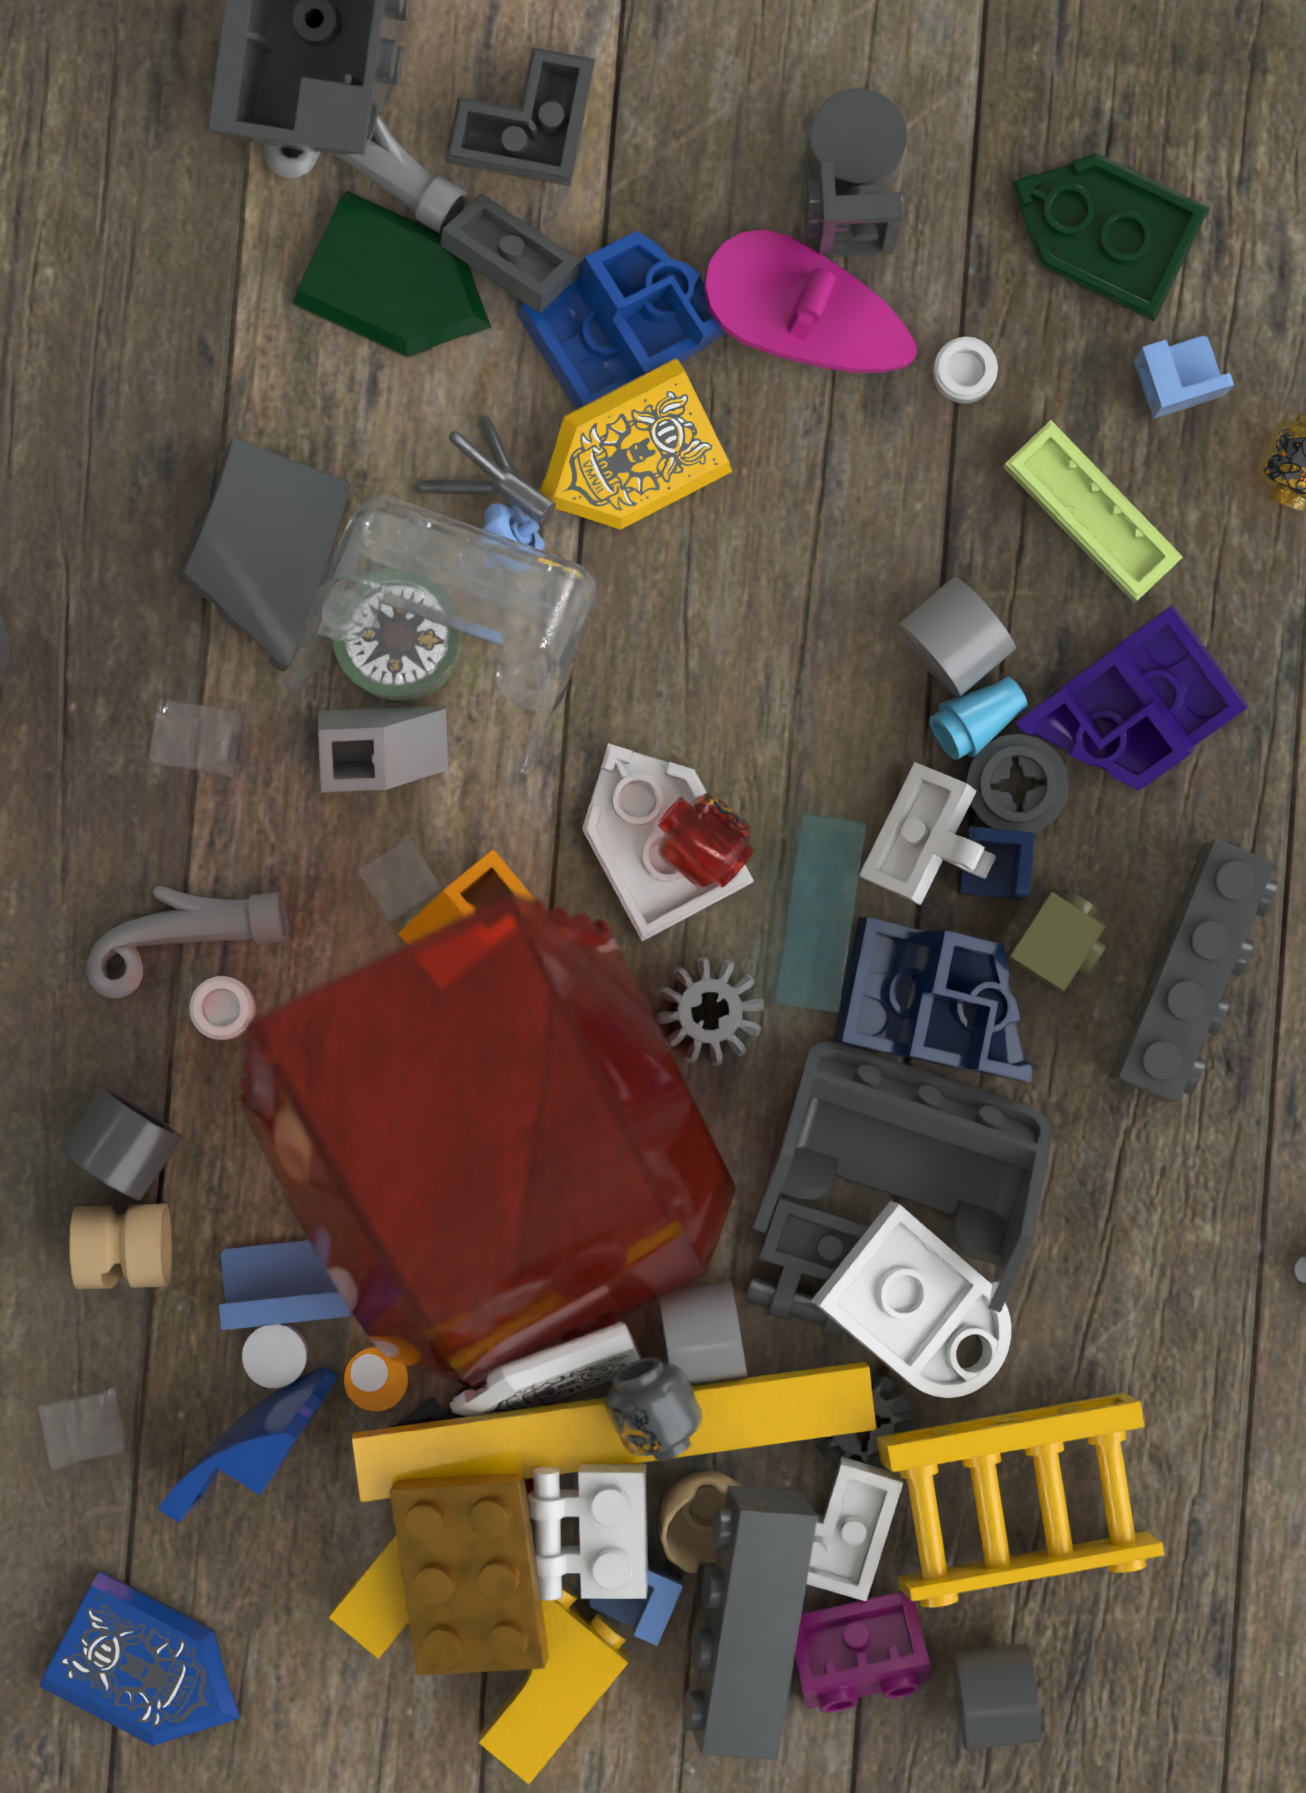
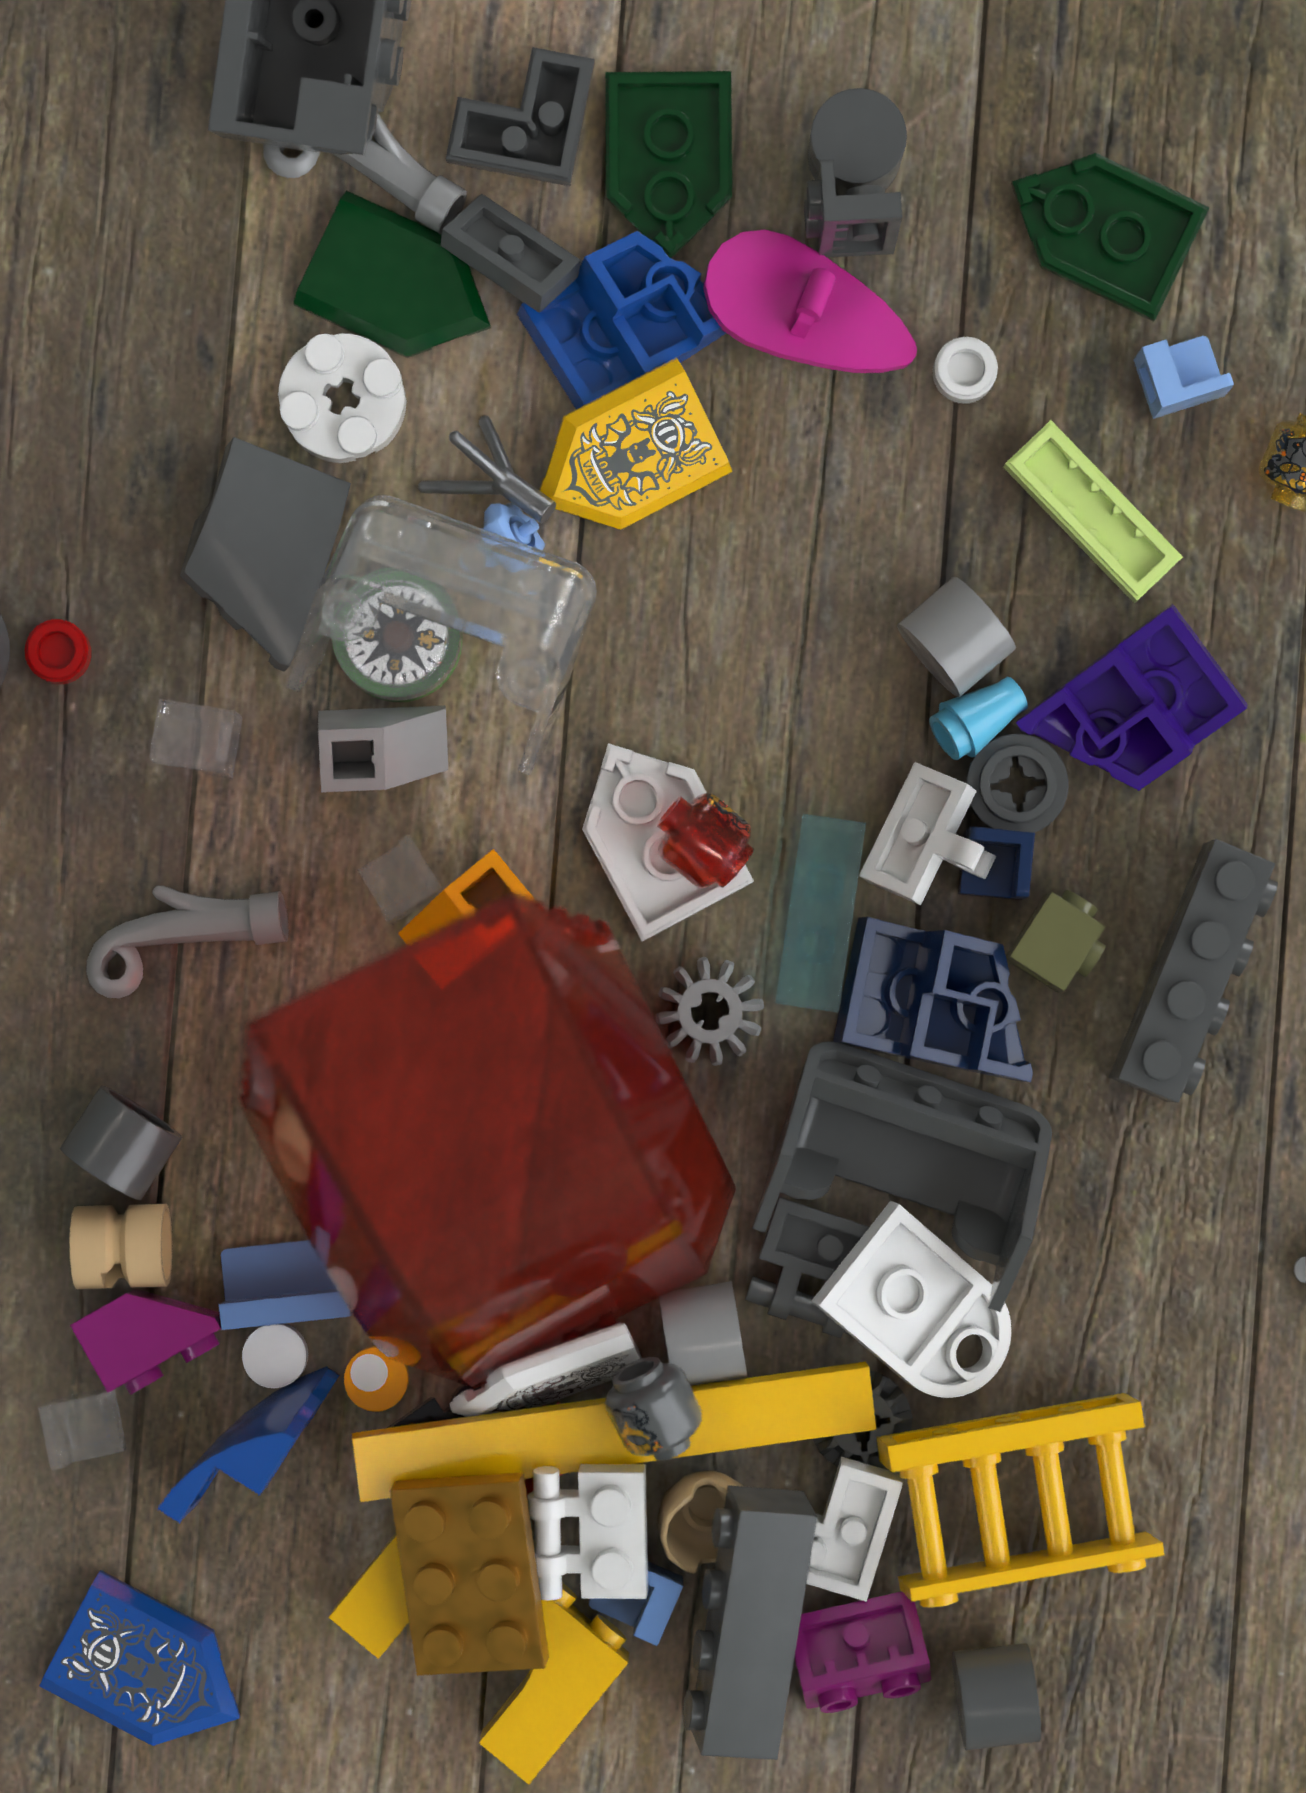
white tile [189,976,256,1040] -> none
none -> red tile [25,619,92,685]
none -> magenta slope [70,1289,221,1395]
none -> white plate [278,333,406,463]
none -> dark green tile [605,71,732,258]

